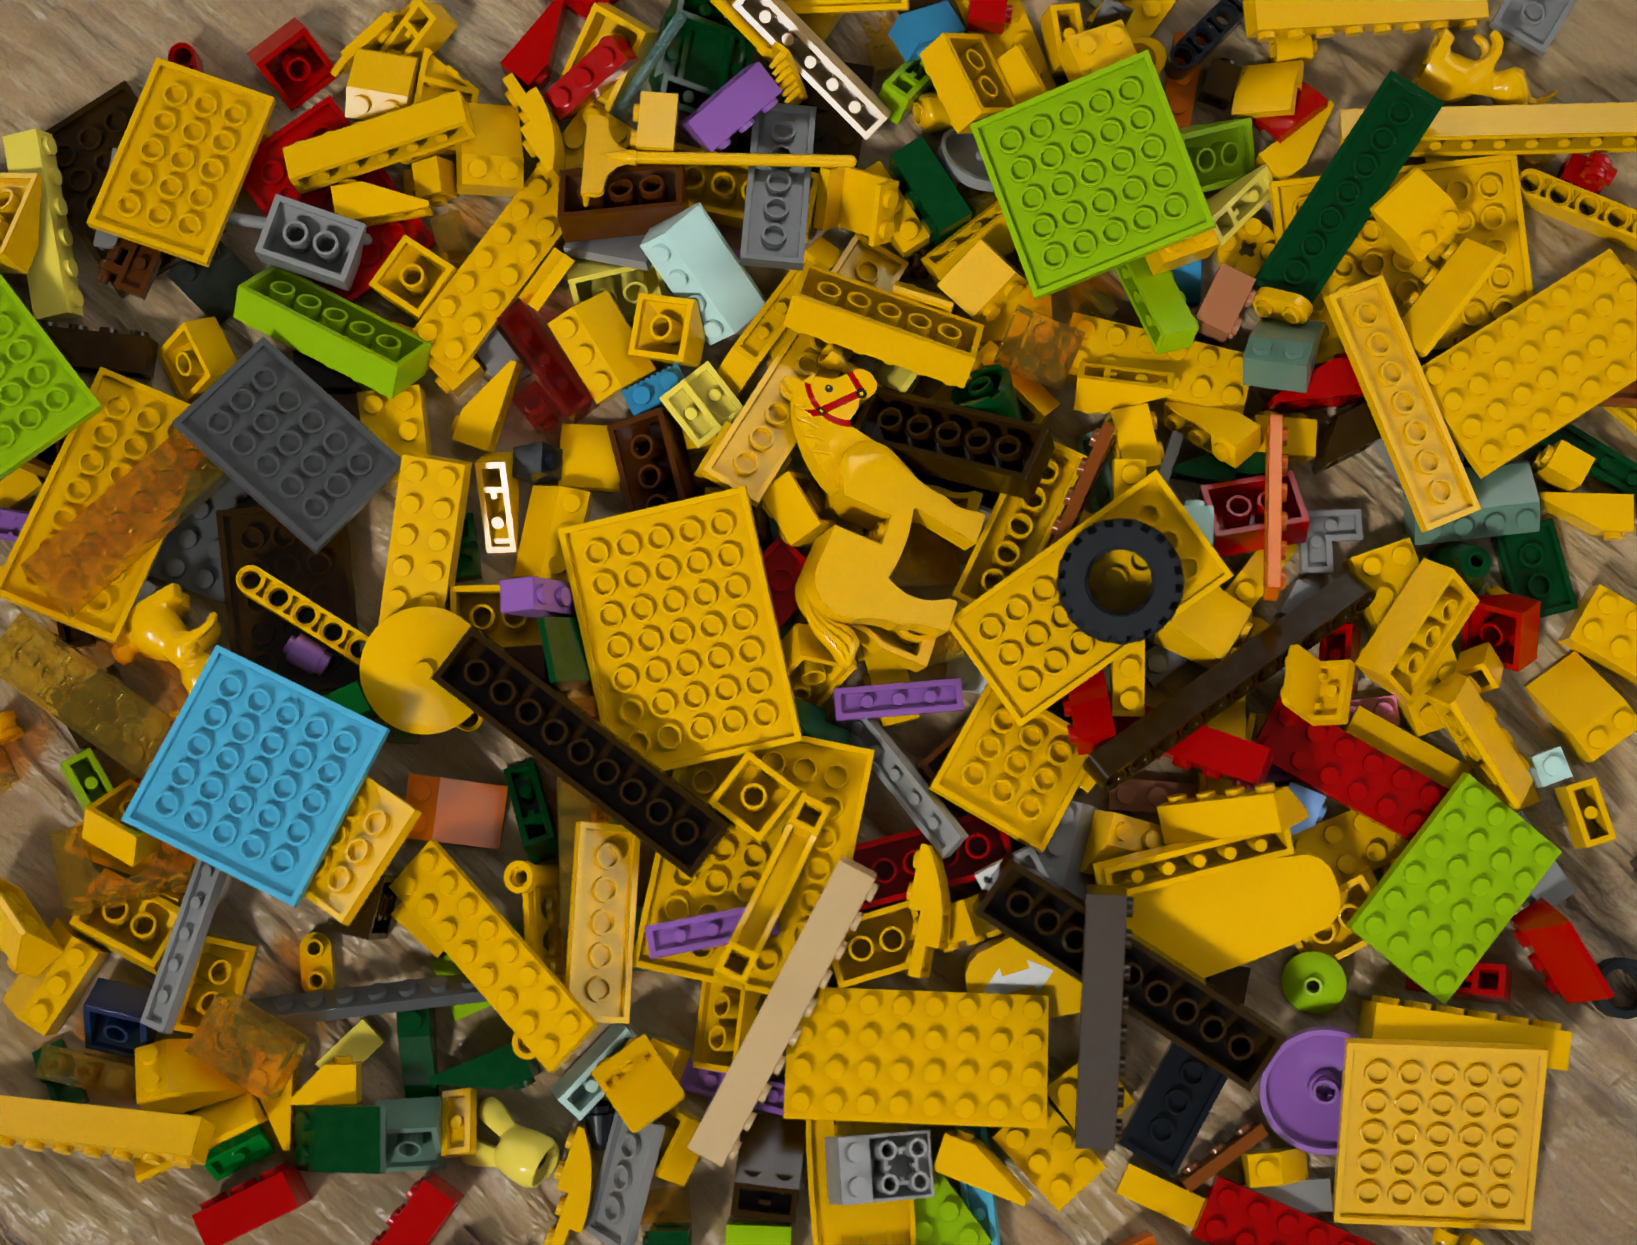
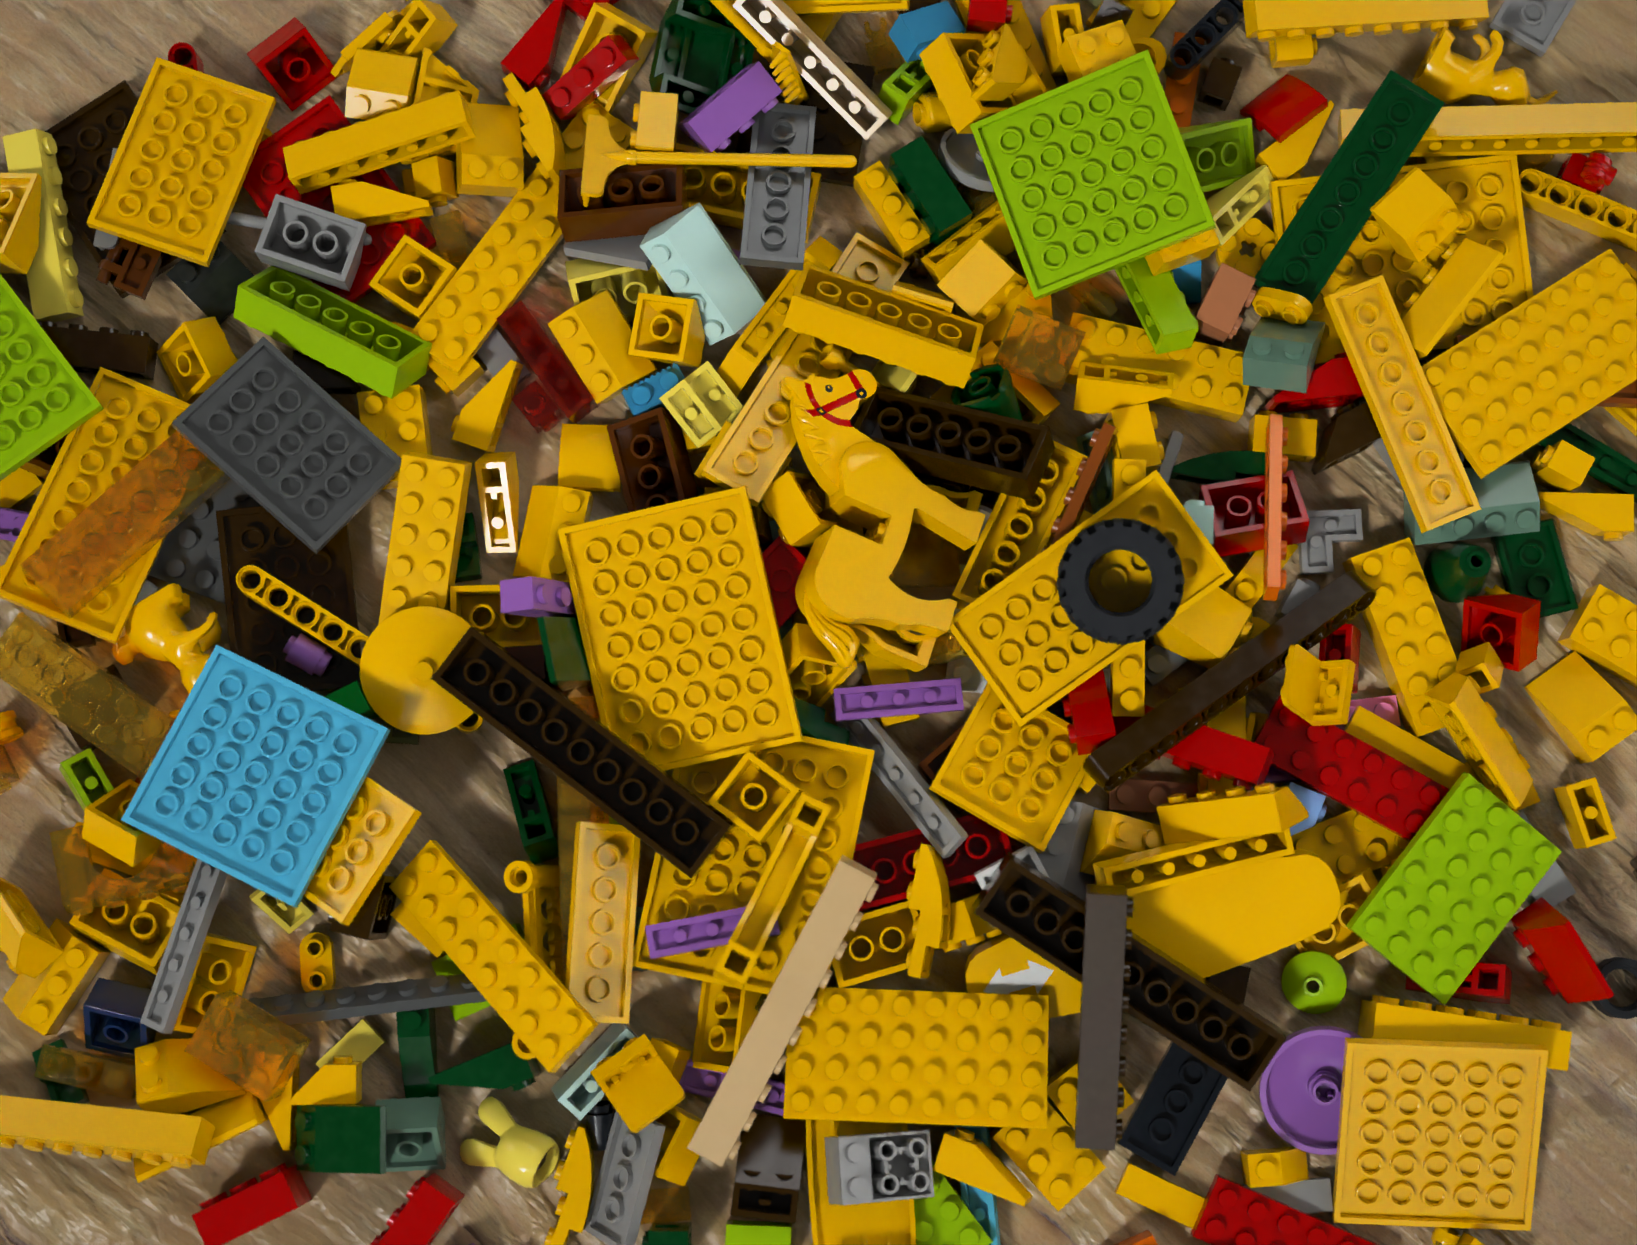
green plate [203,1125,276,1181] -> none
orange slope [405,774,509,850] -> none
yellow plate [441,1087,477,1158] -> none
black brick [512,442,563,485] -> none
yellow slope [518,247,574,312] -> none
clear light blue bar [610,10,688,120] -> none
yellow panel [813,167,899,247] -> none
yellow slope [1163,401,1261,469] -> none
dark orange plate [1178,1121,1269,1192] -> none
yellow slope [1231,60,1304,119] -> none
yellow slope [1355,558,1480,705] -> none
light aqua brick [1525,746,1572,788] -> none
none -> light yellow slope [249,889,314,934]
none -> yellow slope [971,23,1028,101]

